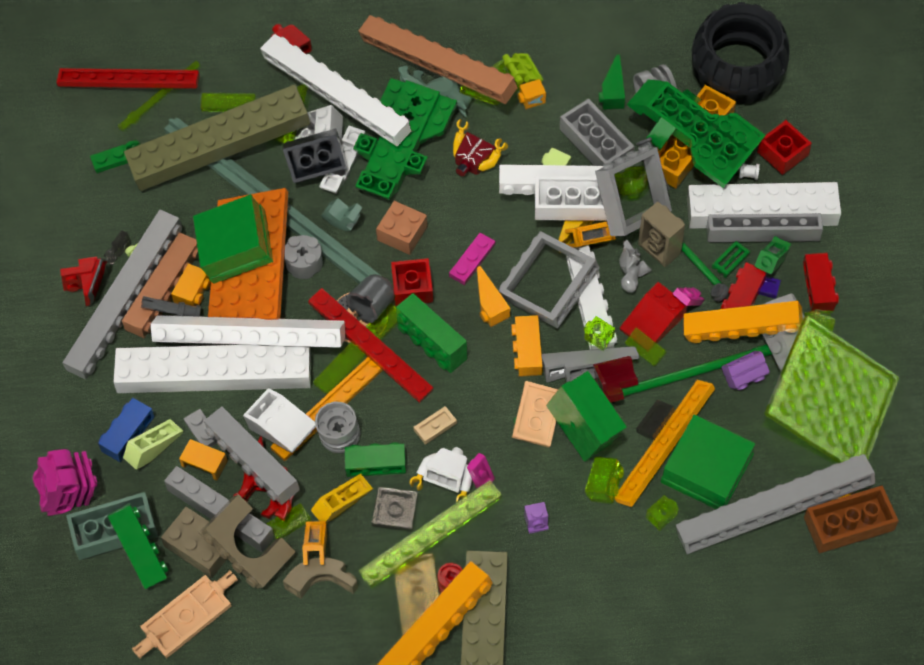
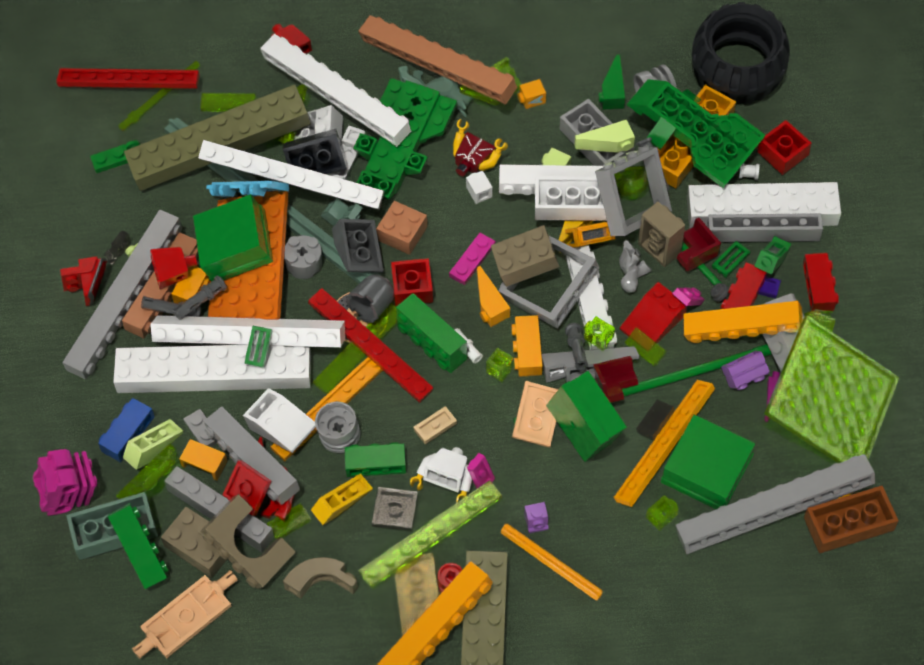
light orange window [302,521,327,565] -> none
lime plate [502,53,543,85] -> none
clear neon green brick [585,457,624,503] -> none
none -> clear neon green wing [116,443,176,499]
none -> red torso [150,247,197,289]
none -> dark grey pin [173,276,227,320]
none -> white brick [198,140,385,210]
none -> medium azure hinge [206,181,289,197]
none -> red plate [223,460,272,516]
none -> green tile [244,325,273,368]
none -> dark grey slope [332,219,383,273]
none -> white pin [455,328,483,364]
none -> white brick [466,171,492,204]
none -> clear neon green brick [486,348,513,382]
none -> dark tan brick [491,225,560,287]
none -> light orange axle [501,524,603,600]
none -> dark grey pin [565,323,588,370]
none -> yellowish green slope [574,120,635,153]
none -> dark red panel [676,217,721,271]
none -> magenta piece [764,371,782,422]

